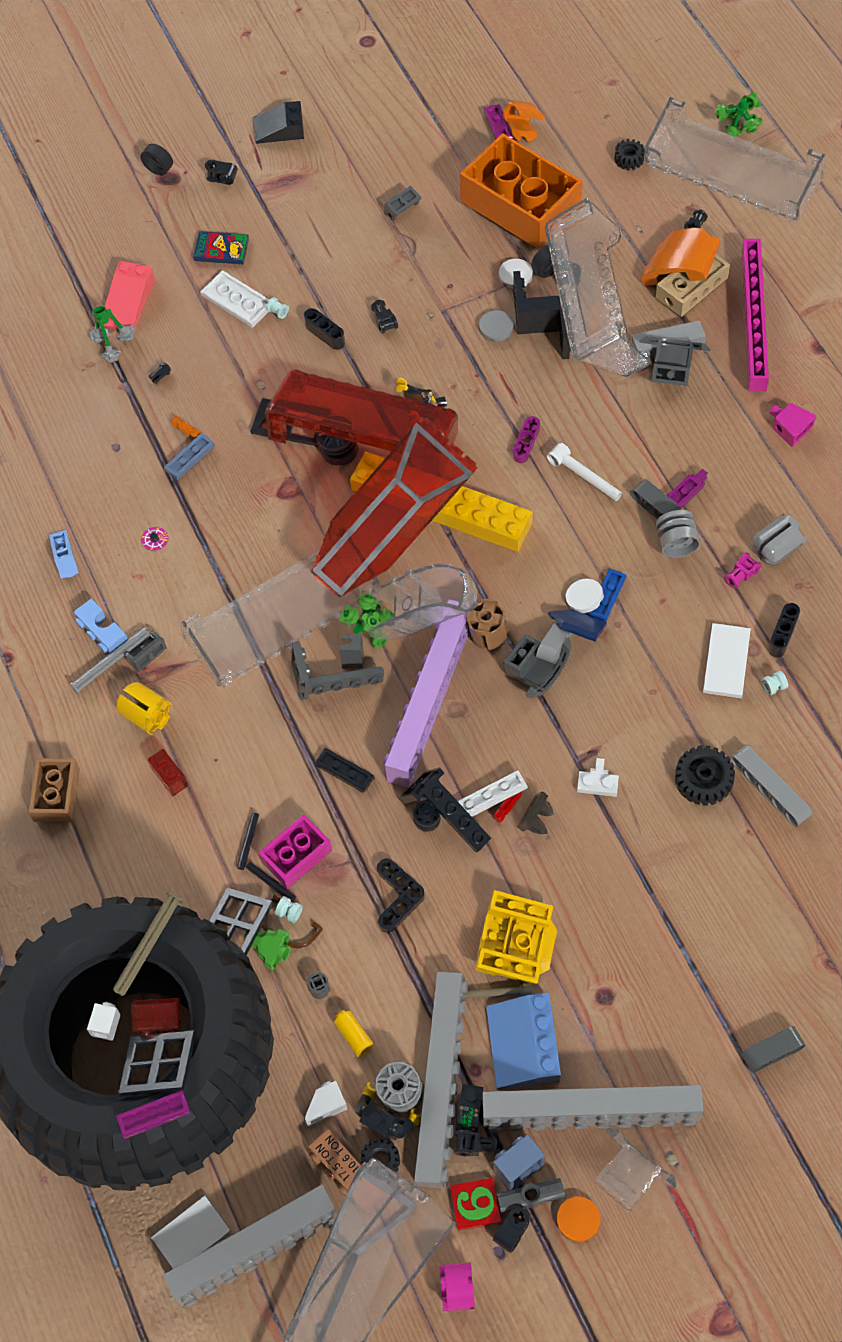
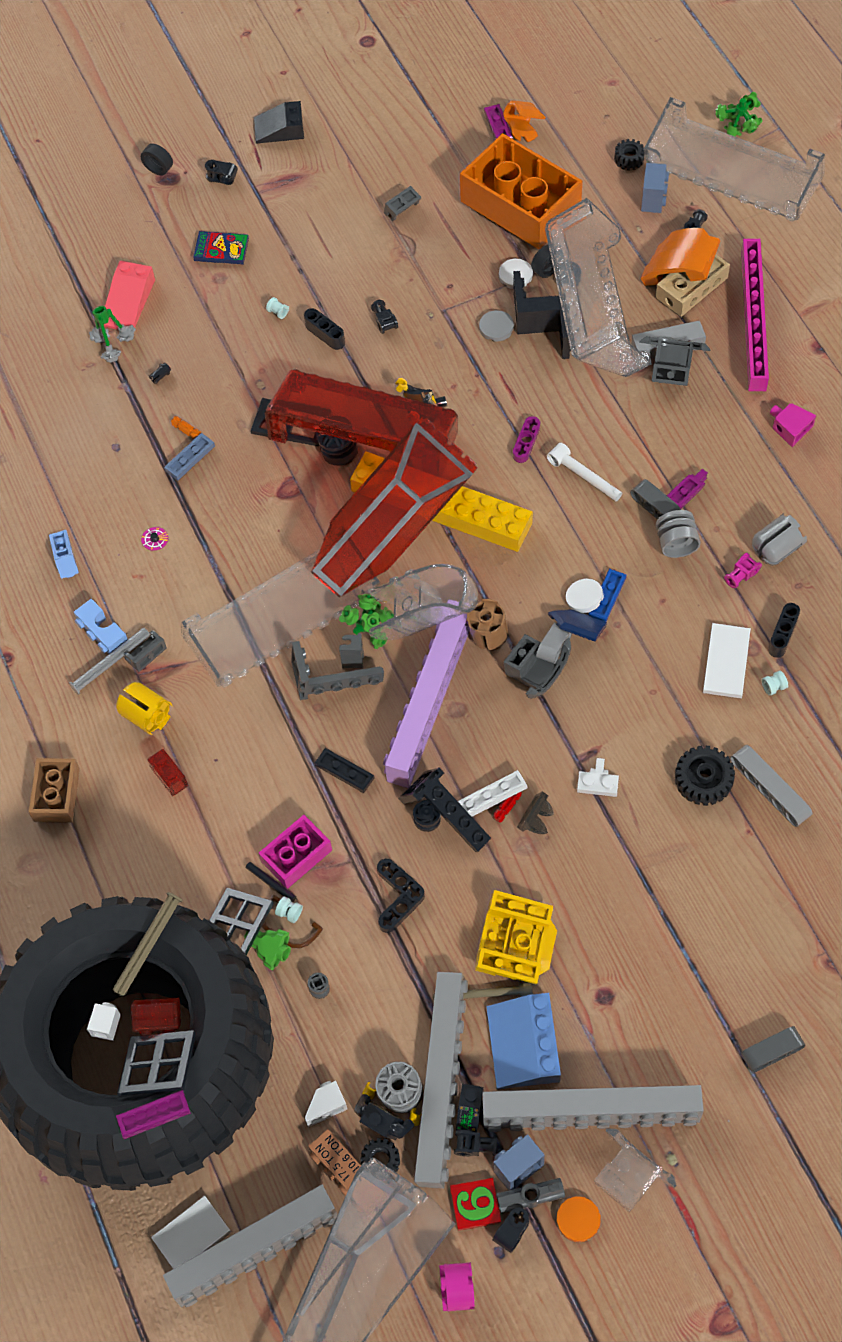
white tile [200,270,269,328] -> none
black piece [237,812,259,870] -> none
yellow brick [334,1010,374,1057] -> none
none -> sand blue brick [641,163,669,213]

